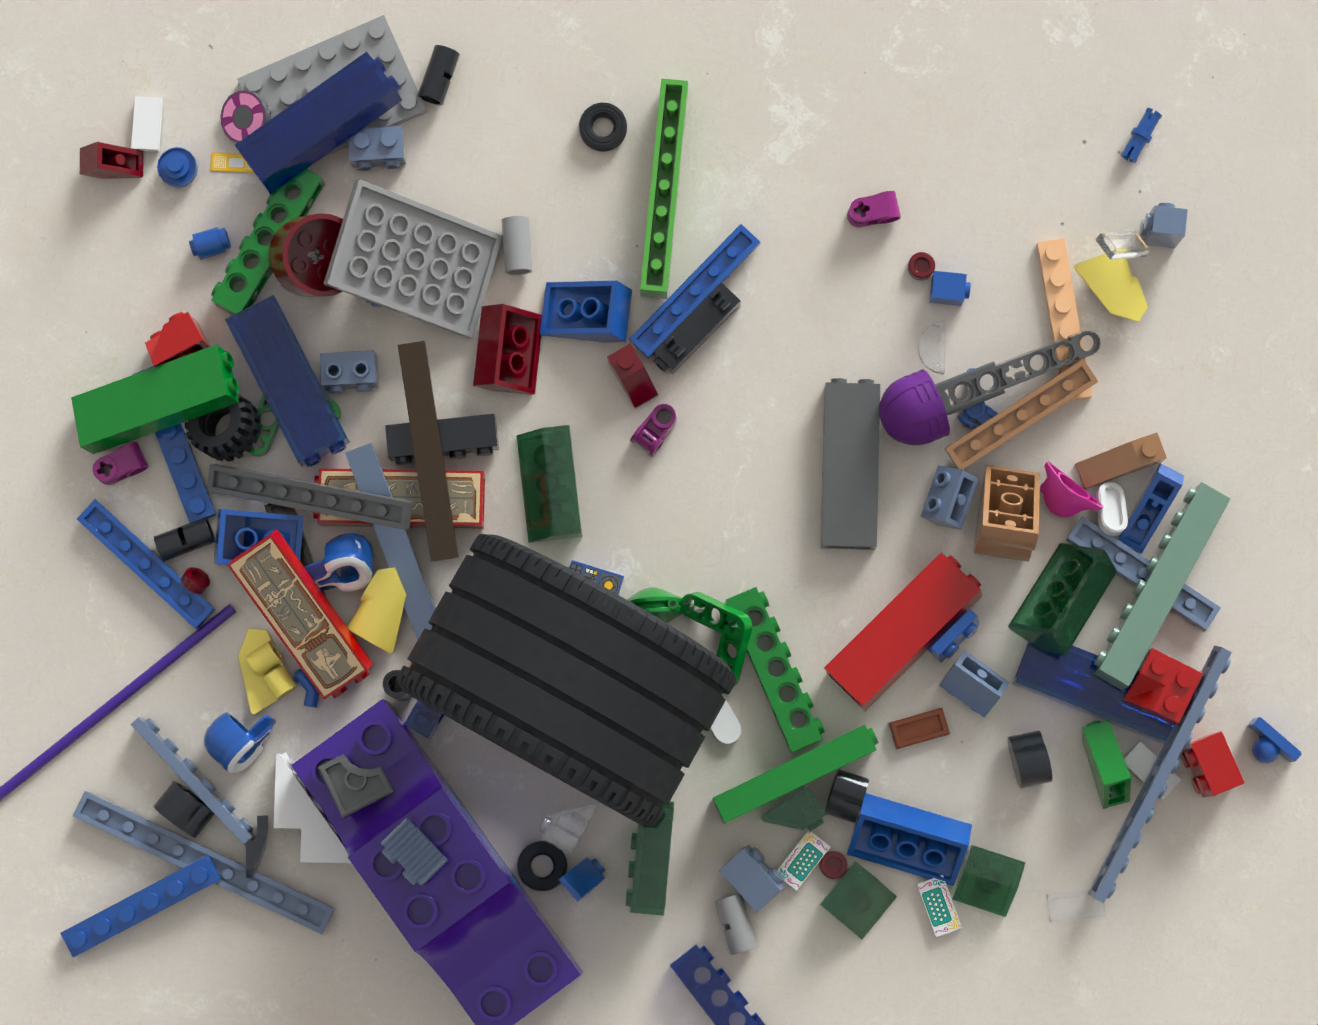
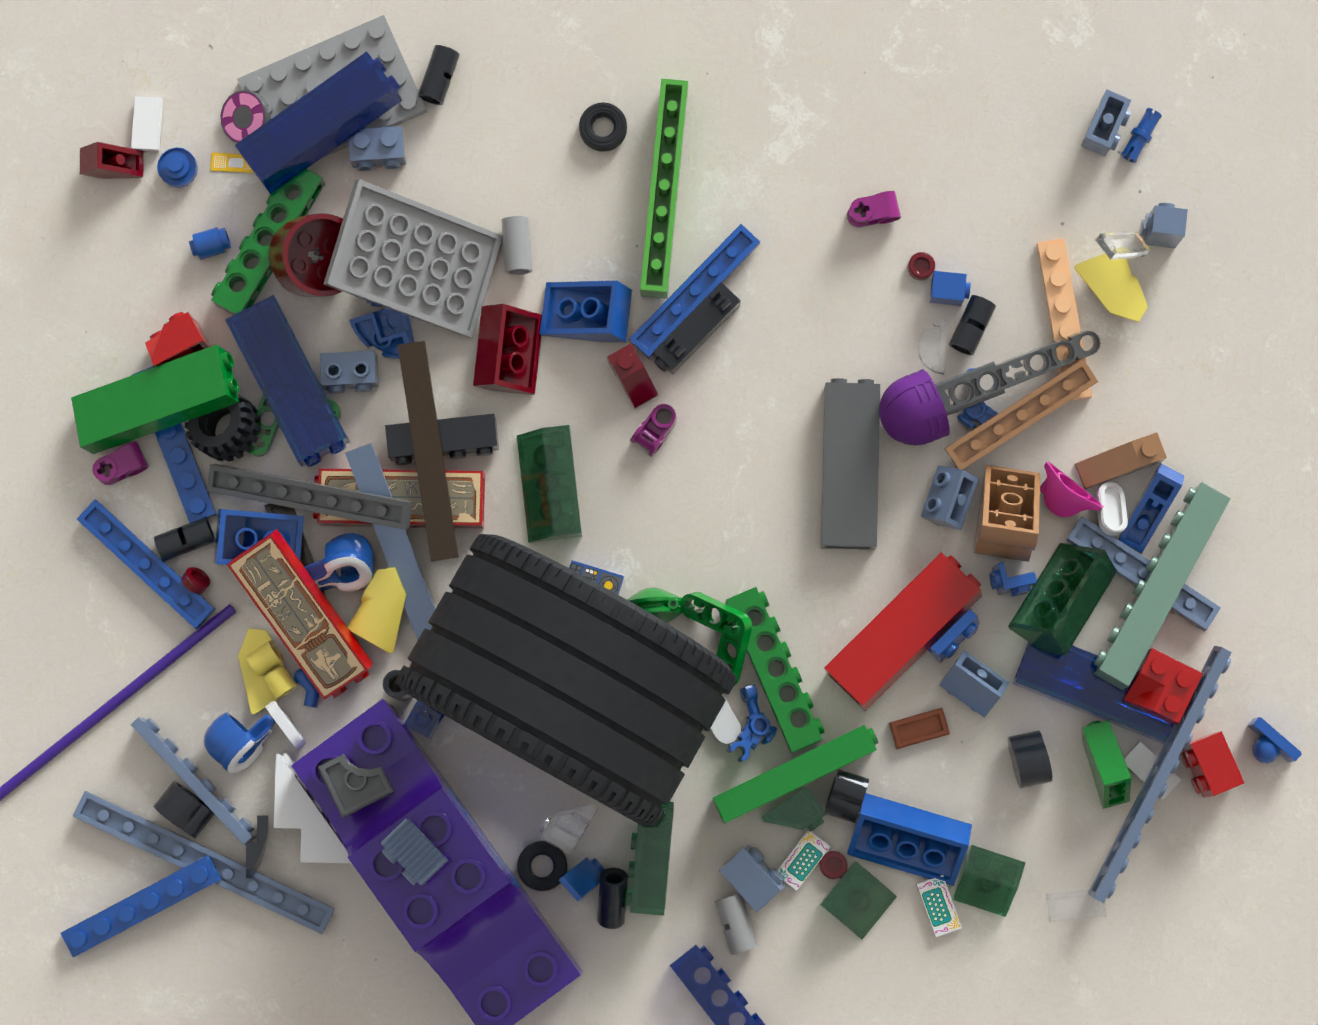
none -> white tile [265,700,306,750]
none -> blue brick [349,308,414,359]
none -> black pin [597,867,628,929]
none -> blue piece [727,684,777,762]
none -> black pin [949,295,996,356]
none -> blue bracket [989,562,1037,597]
none -> sand blue brick [1081,89,1131,156]

